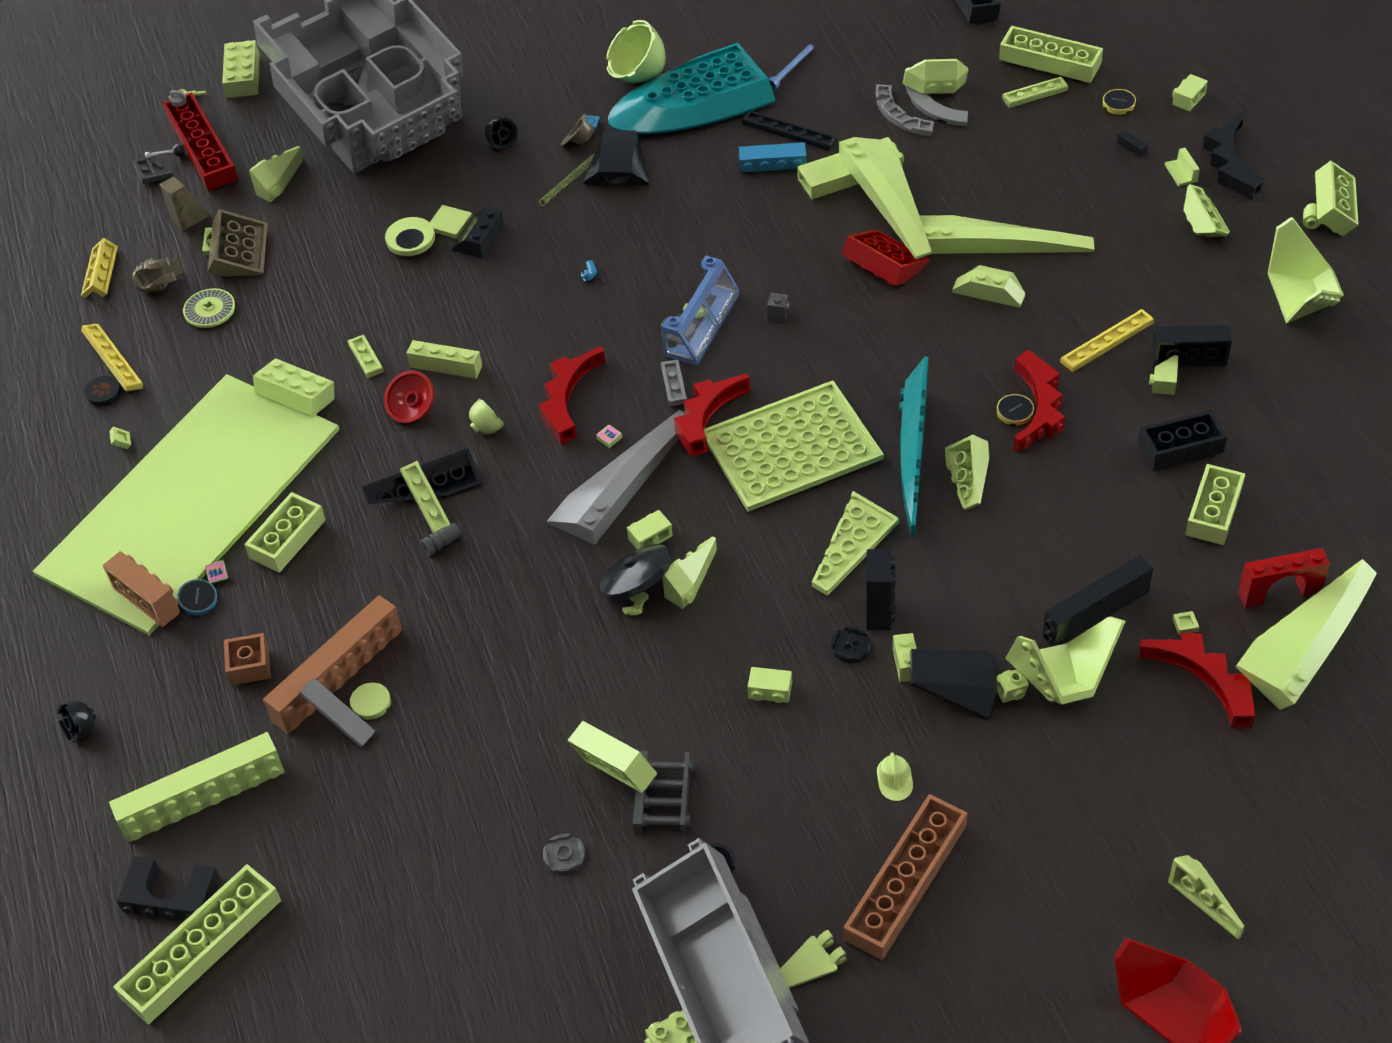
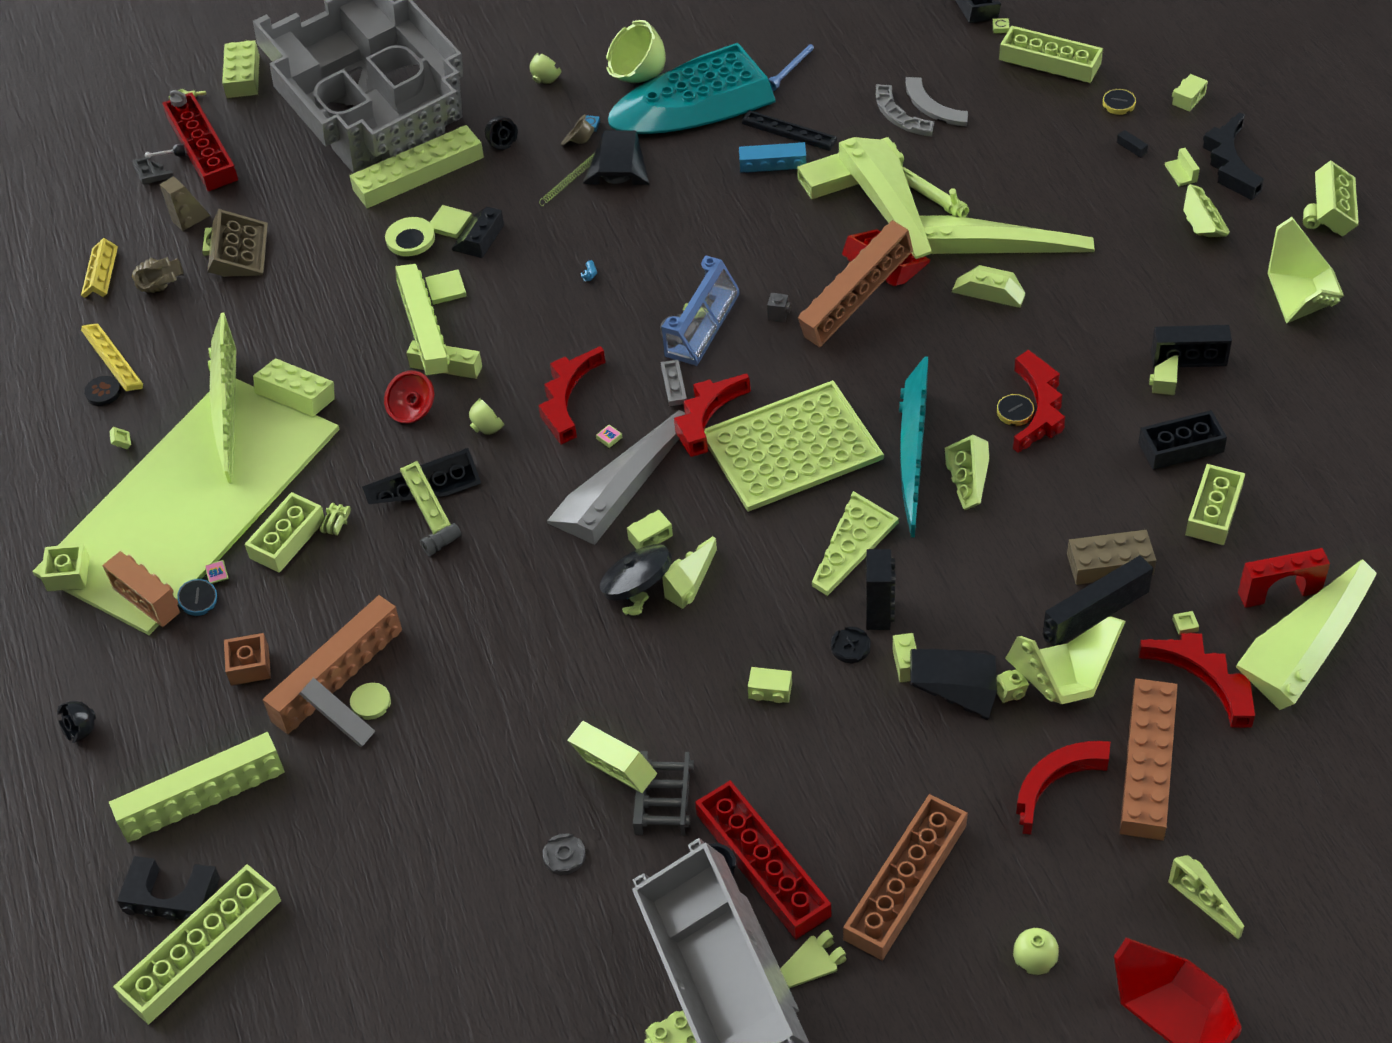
piece [183,288,235,328] -> none
yellowish green wedge [249,146,304,202] -> none
yellowish green tile [348,334,384,379] -> none
yellowish green piece [877,752,913,801] -> none
yellowish green wedge [903,59,969,94] -> none
yellowish green tile [1002,77,1068,108] -> none
light yellow tile [1060,309,1154,373] -> none
none -> yellowish green brick [40,544,90,591]
none -> yellowish green wedge [208,313,237,483]
none -> yellowish green arm [320,503,351,536]
none -> yellowish green brick [349,125,484,208]
none -> yellowish green brick [395,264,450,375]
none -> yellowish green tile [425,269,467,305]
none -> yellowish green cylinder [529,53,562,84]
none -> red brick [695,780,832,940]
none -> nougat brick [798,220,913,347]
none -> yellowish green cylinder [902,167,969,218]
none -> yellowish green tile [992,18,1009,33]
none -> yellowish green cylinder [1013,928,1059,975]
none -> red arch [1016,741,1110,835]
none -> dark tan brick [1067,530,1156,585]
none -> nougat brick [1120,678,1178,840]

